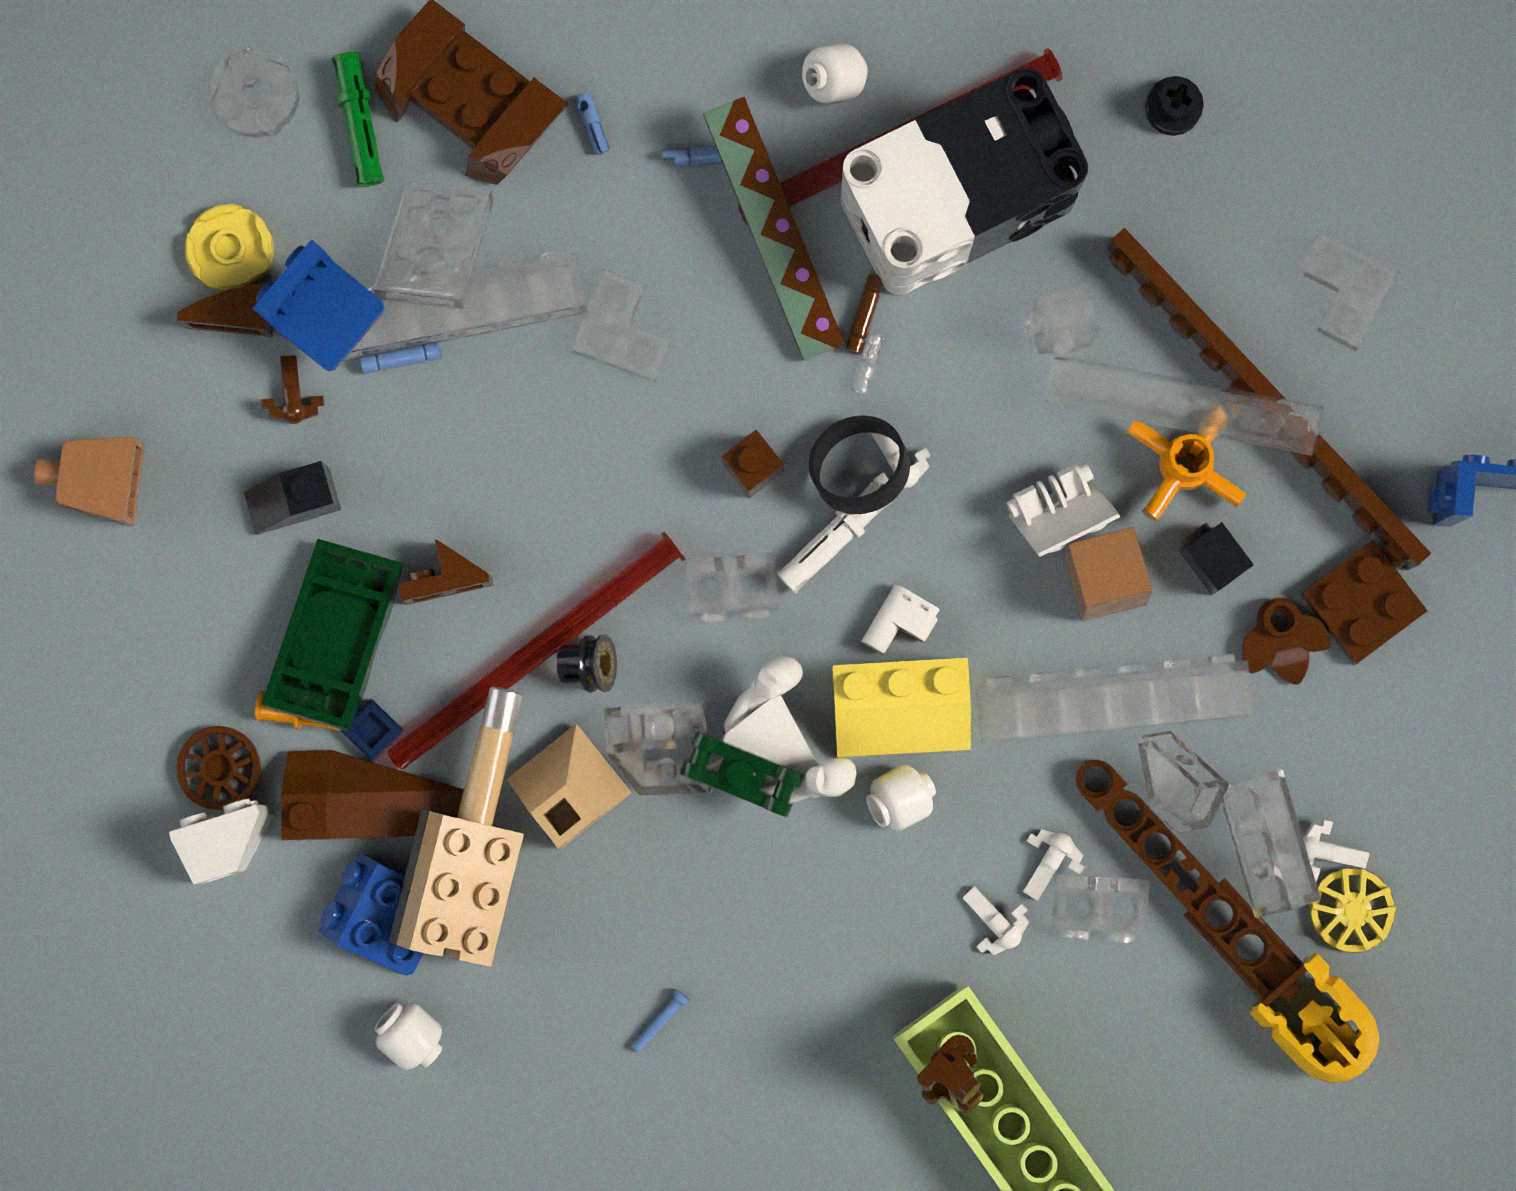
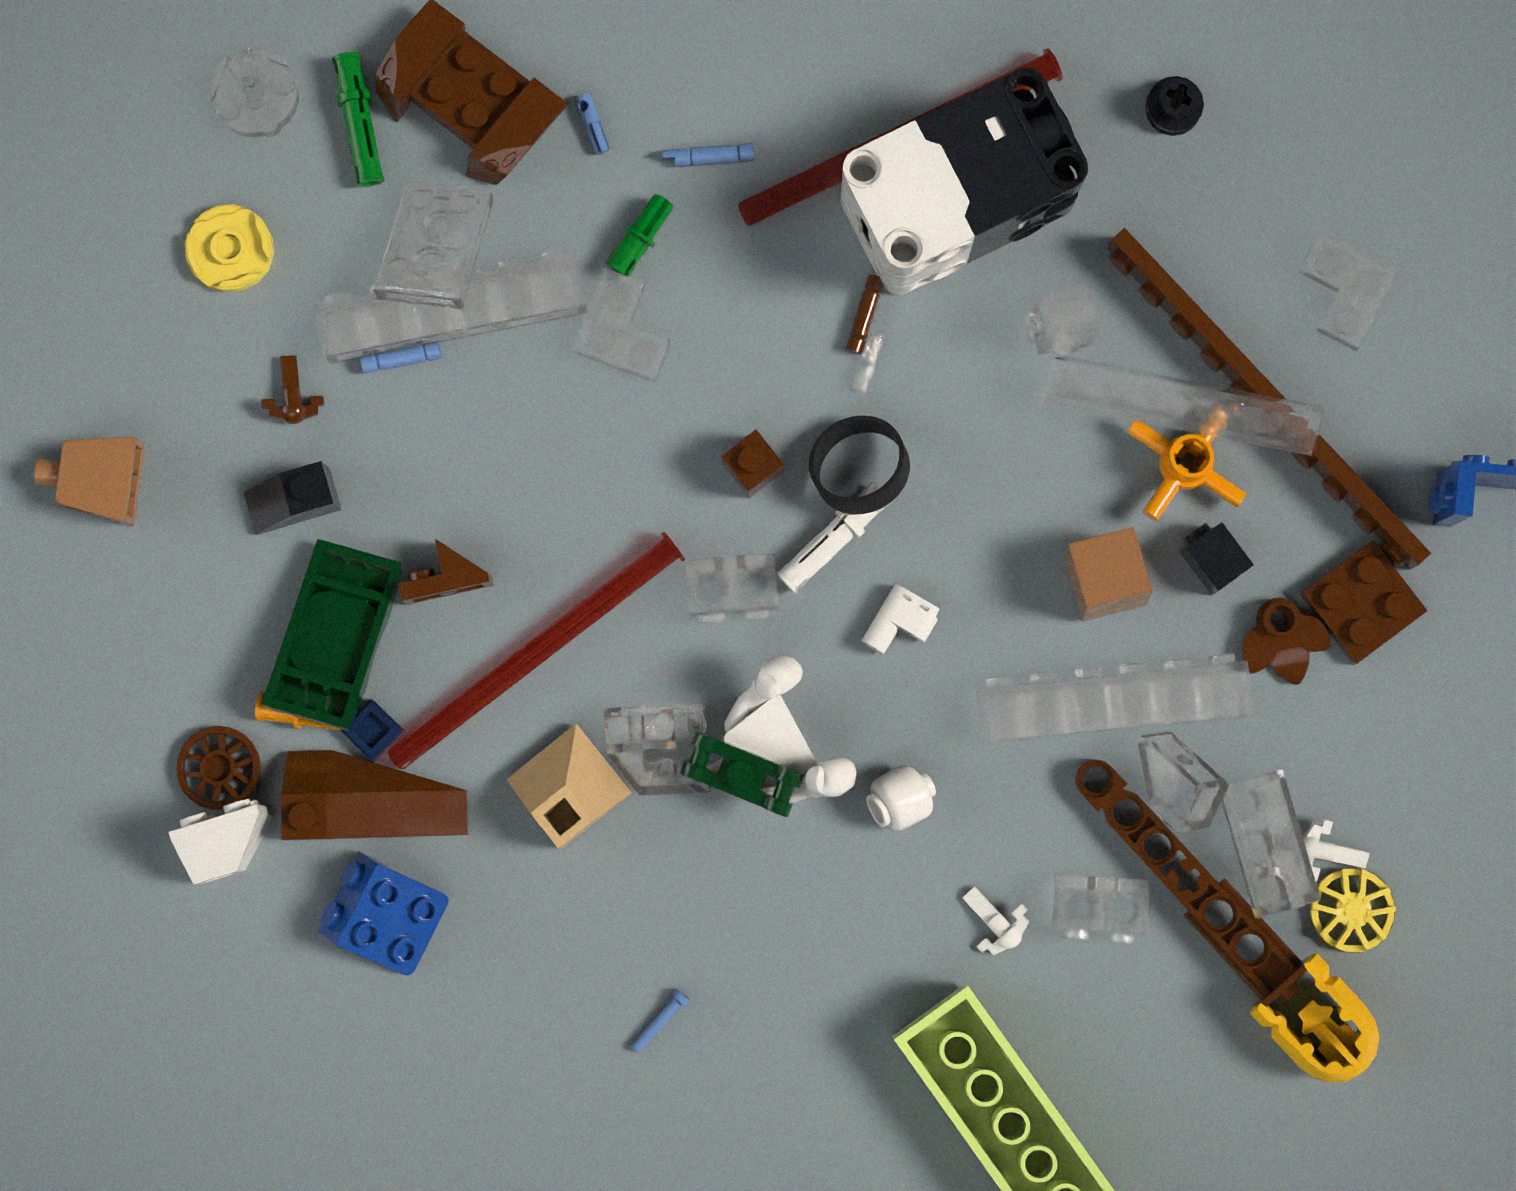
reddish brown slope [177,282,274,337] -> none
blue bracket [253,239,385,371] -> none
white head [374,1003,443,1070] -> none
tan piece [389,686,524,967] -> none
black piece [557,634,617,693] -> none
tile [703,97,845,361] -> none
white head [802,43,868,104] -> none
light yellow slope [832,658,971,758] -> none
white piece [870,433,930,488] -> none
reddish brown piece [917,1035,984,1115] -> none
white hinge [1006,463,1120,557] -> none
white piece [1023,829,1085,900] -> none
none -> green axle [605,194,673,278]

